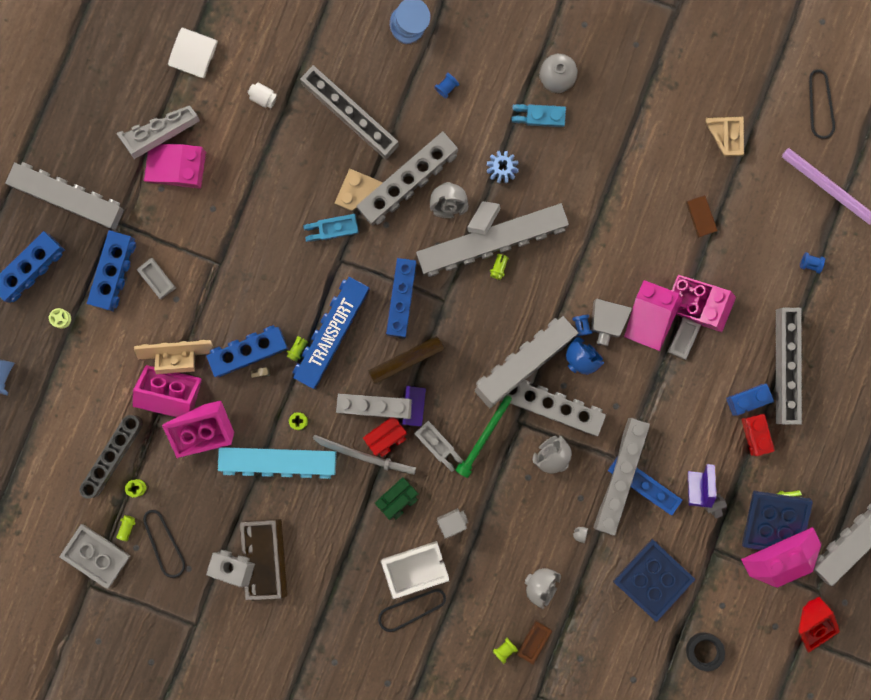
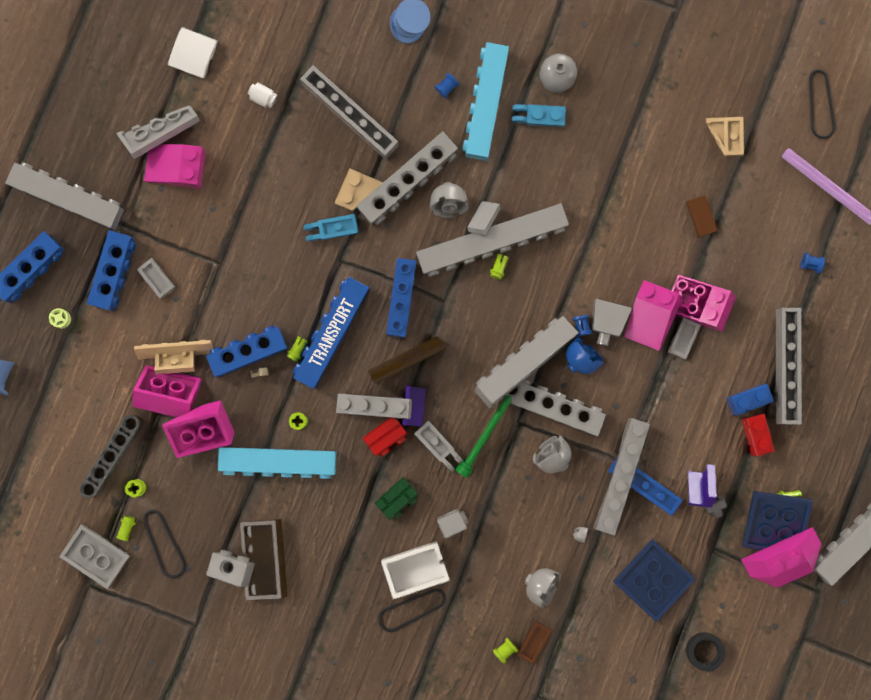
light grey sword [313,435,416,475] -> none
light blue gear [487,151,519,183] -> none
red slope [798,597,840,653] -> none
none -> medium azure brick [462,42,509,161]

